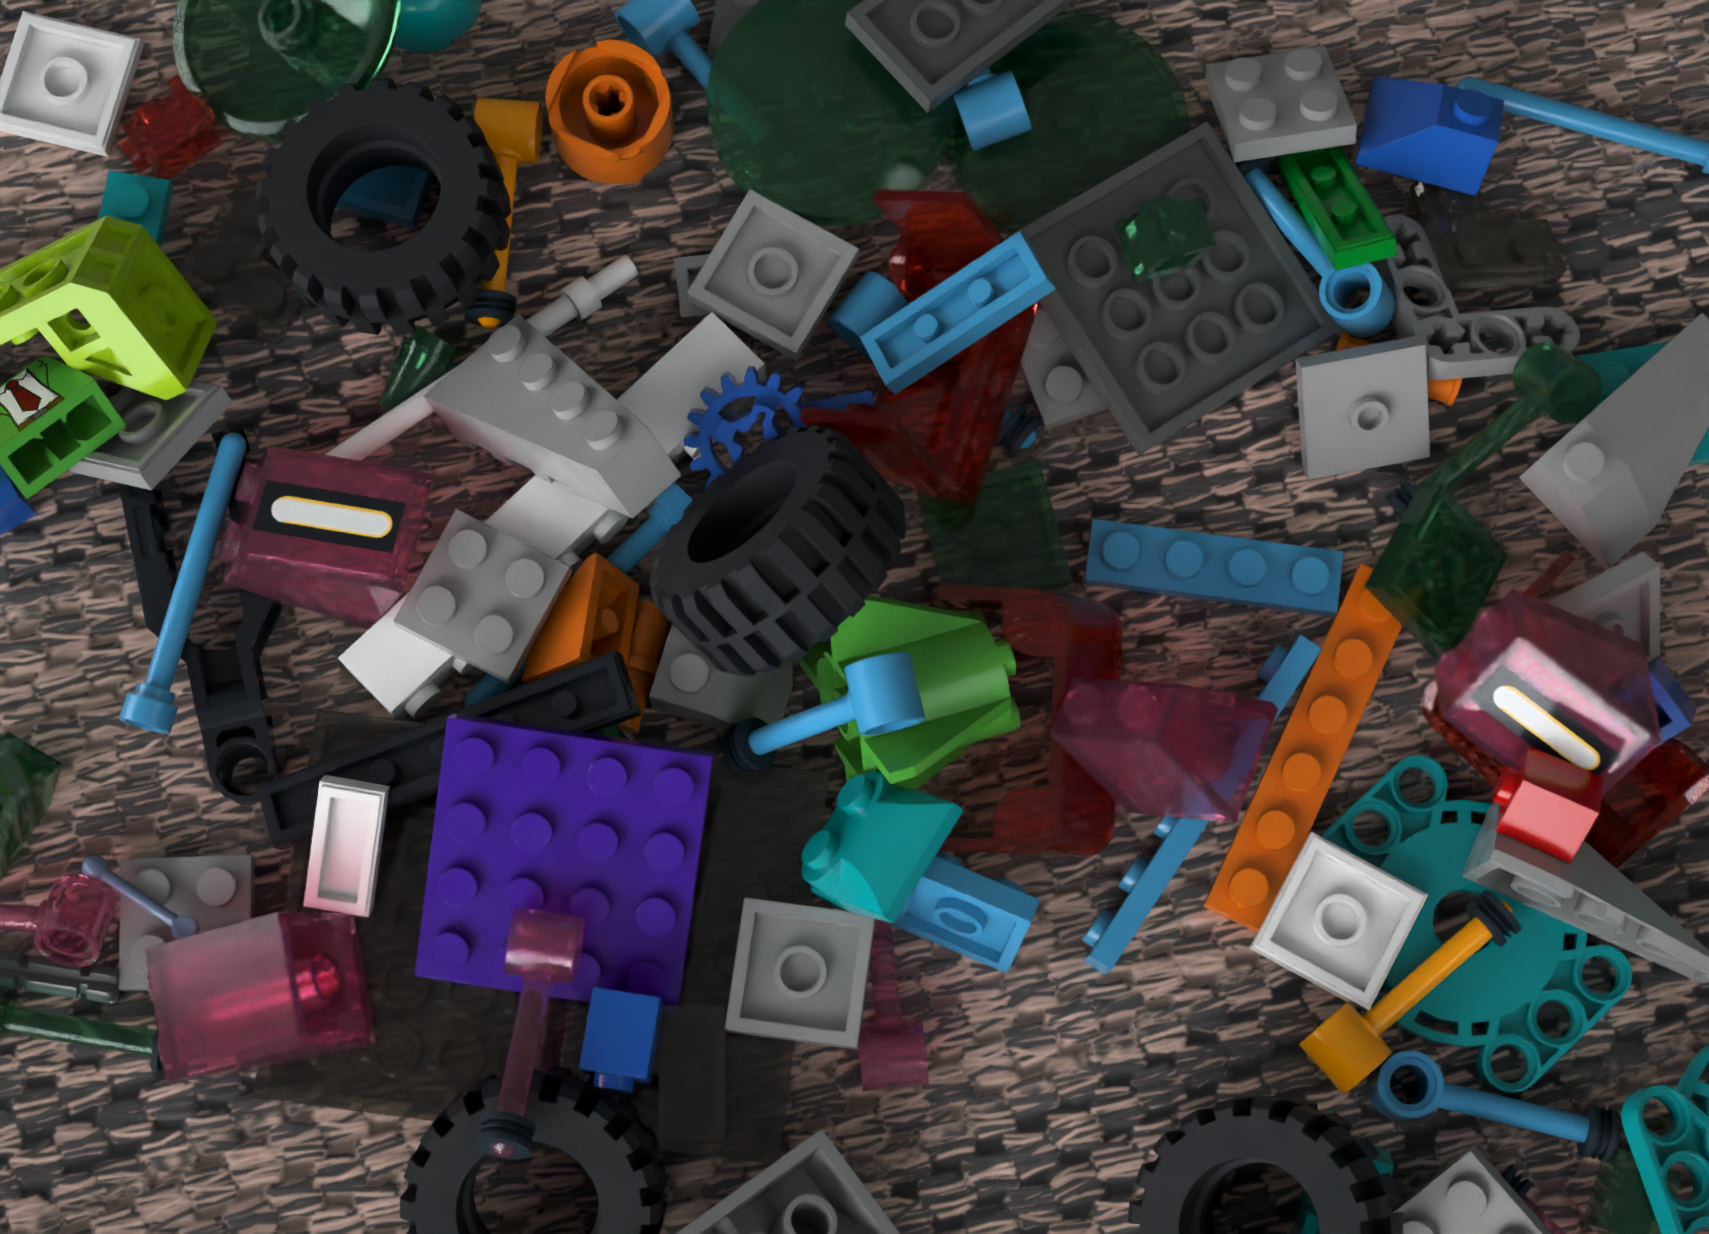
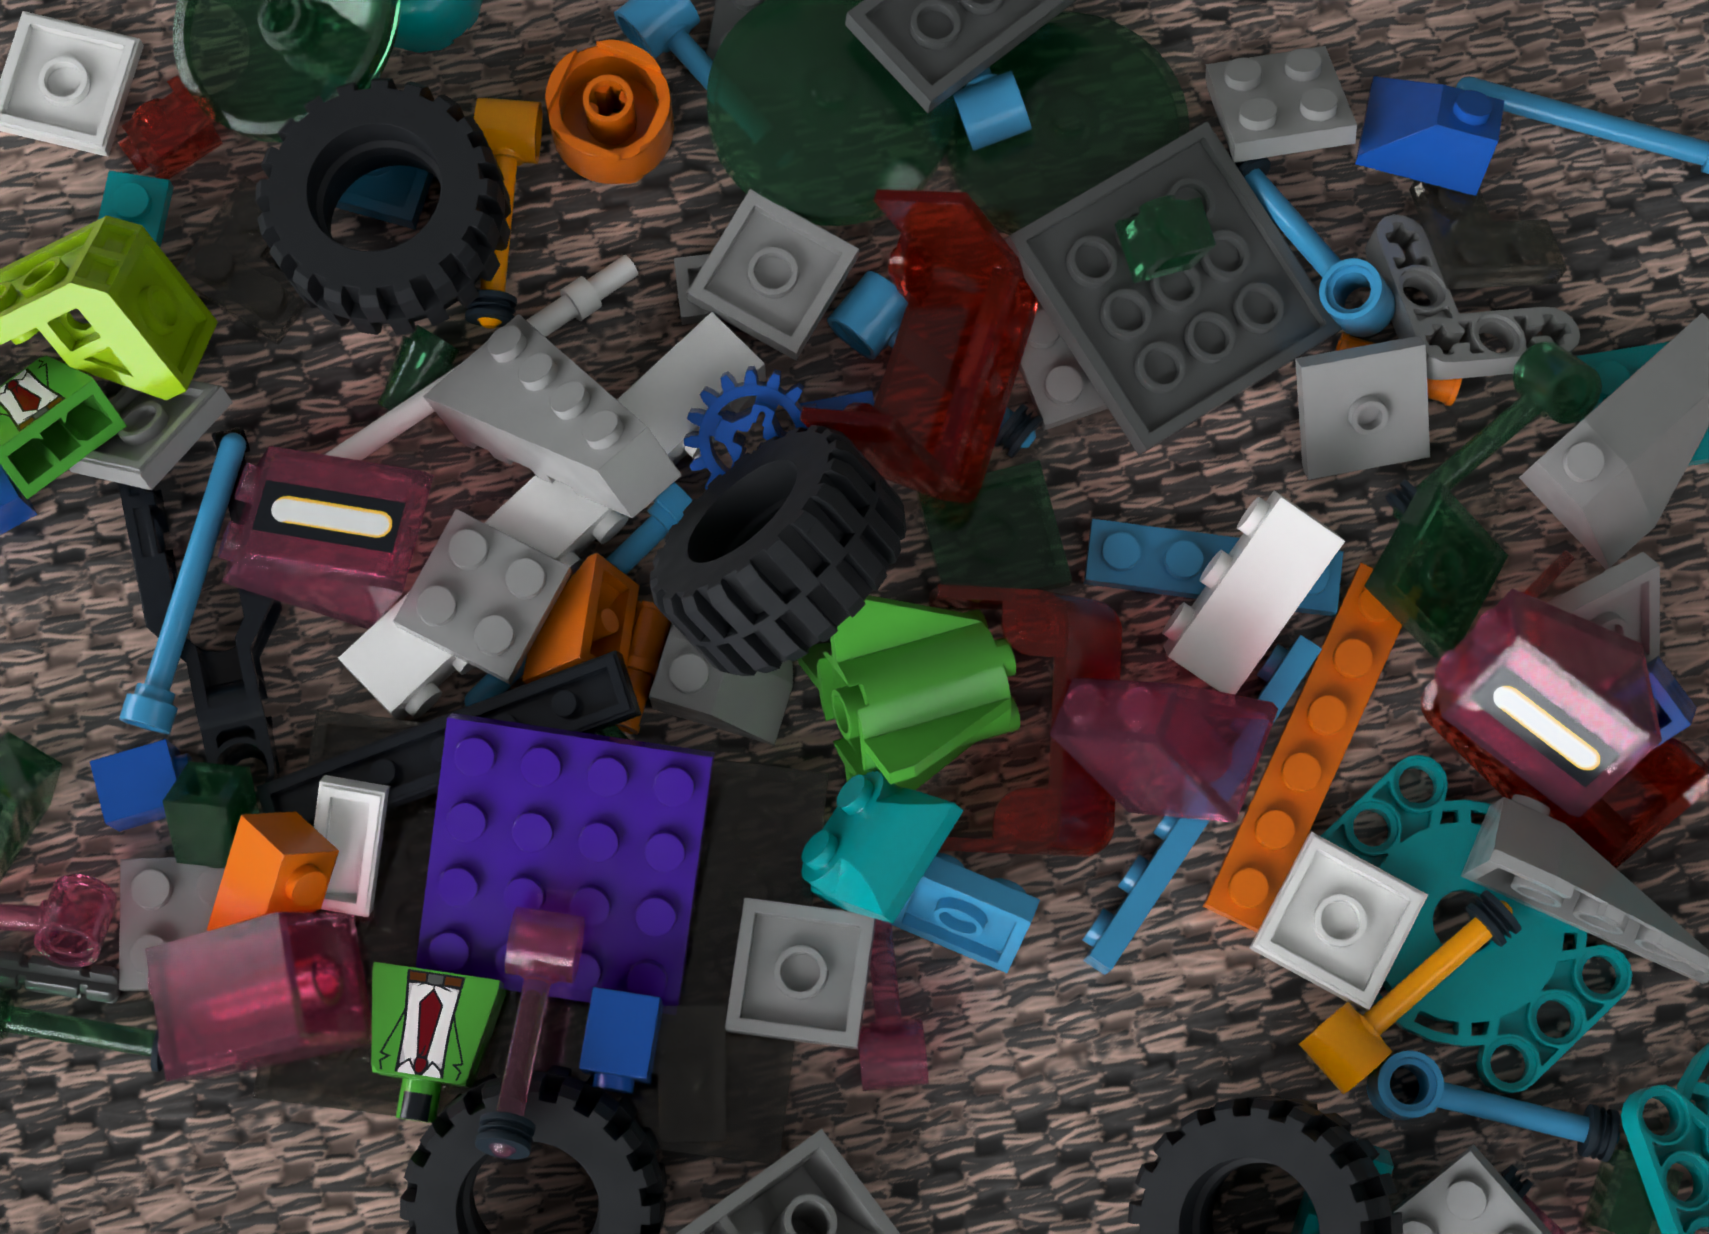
sand blue hinge [82,855,200,942] -> none
dark azure piece [721,652,926,774] -> none
dark azure plate [860,231,1056,395] -> none
green tile [1274,146,1396,271] -> none
red brick [1491,746,1604,863] -> none
none -> blue brick [89,739,200,832]
none -> clear green brick [163,761,259,869]
none -> orange slope [207,811,339,937]
none -> torso [371,962,506,1123]
none -> white brick [1162,490,1345,700]

